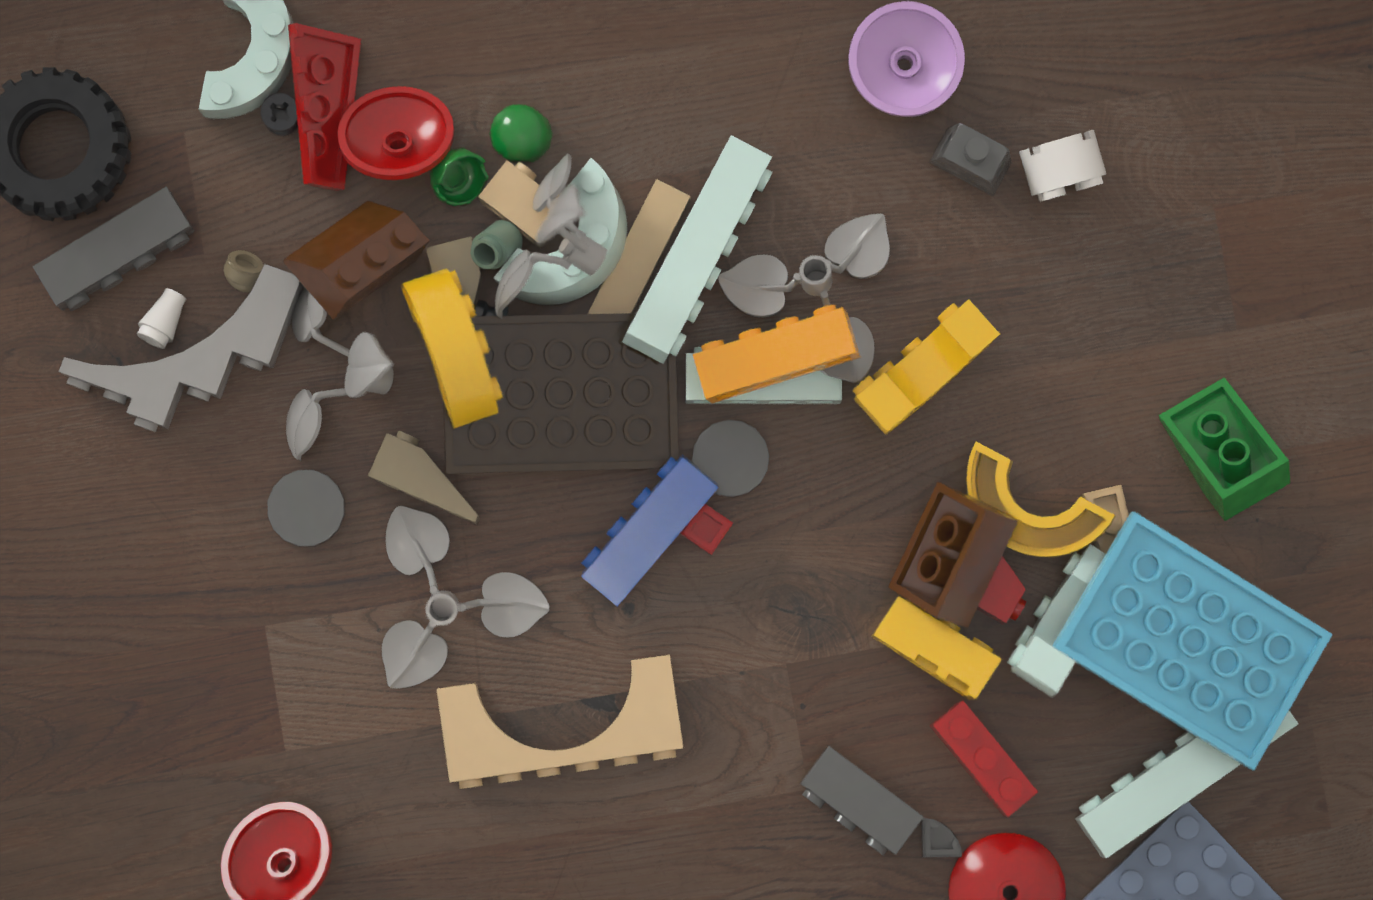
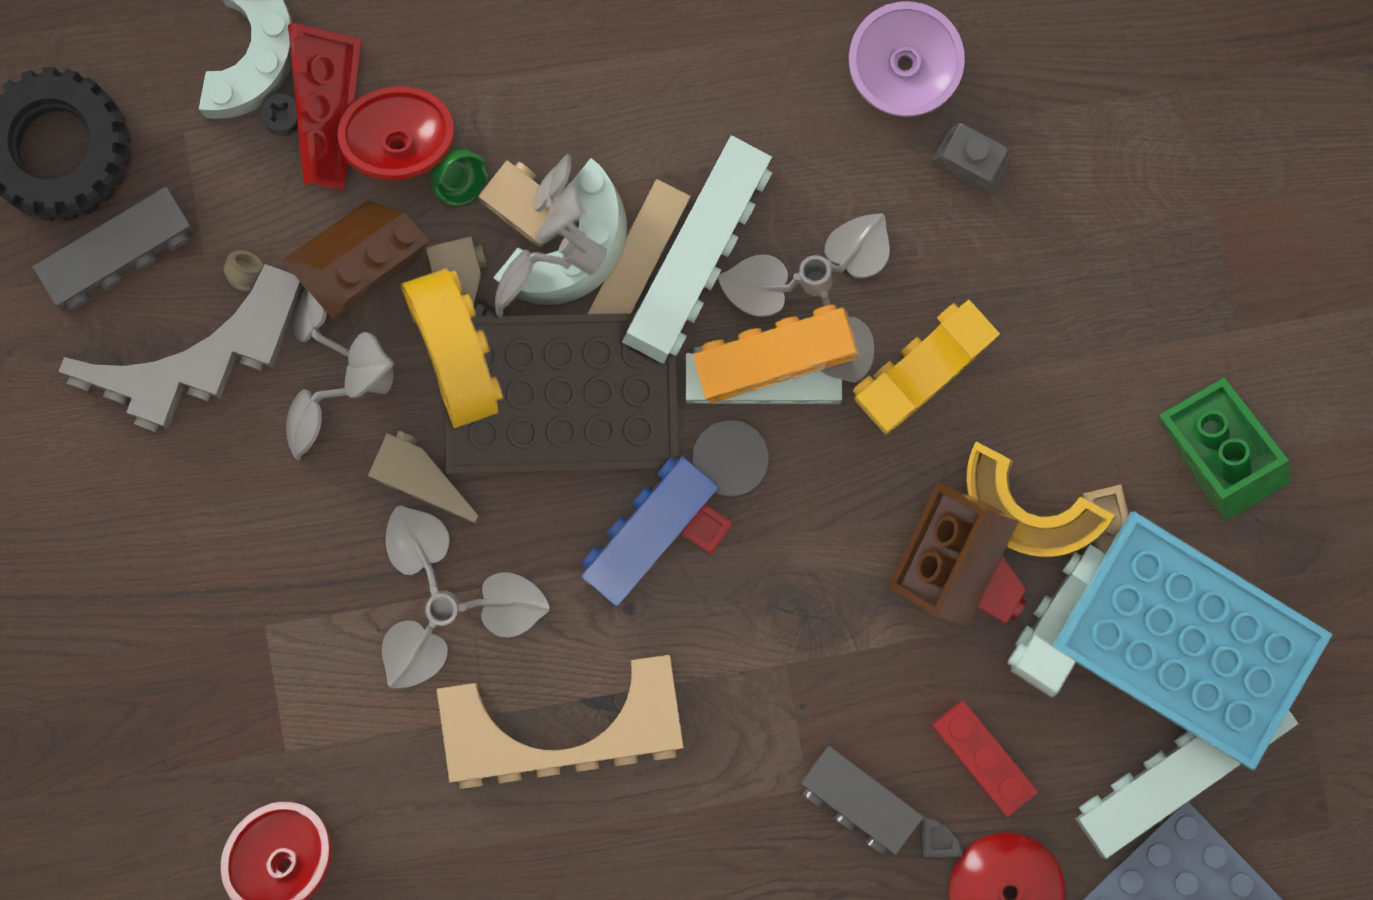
white cone [137,288,186,349] -> none
dark grey tile [267,470,345,547] -> none
sand green brick [471,220,523,269] -> none
green hair [489,104,553,162] -> none
yellow wedge [871,596,1001,700] -> none
white brick [1019,129,1106,202] -> none

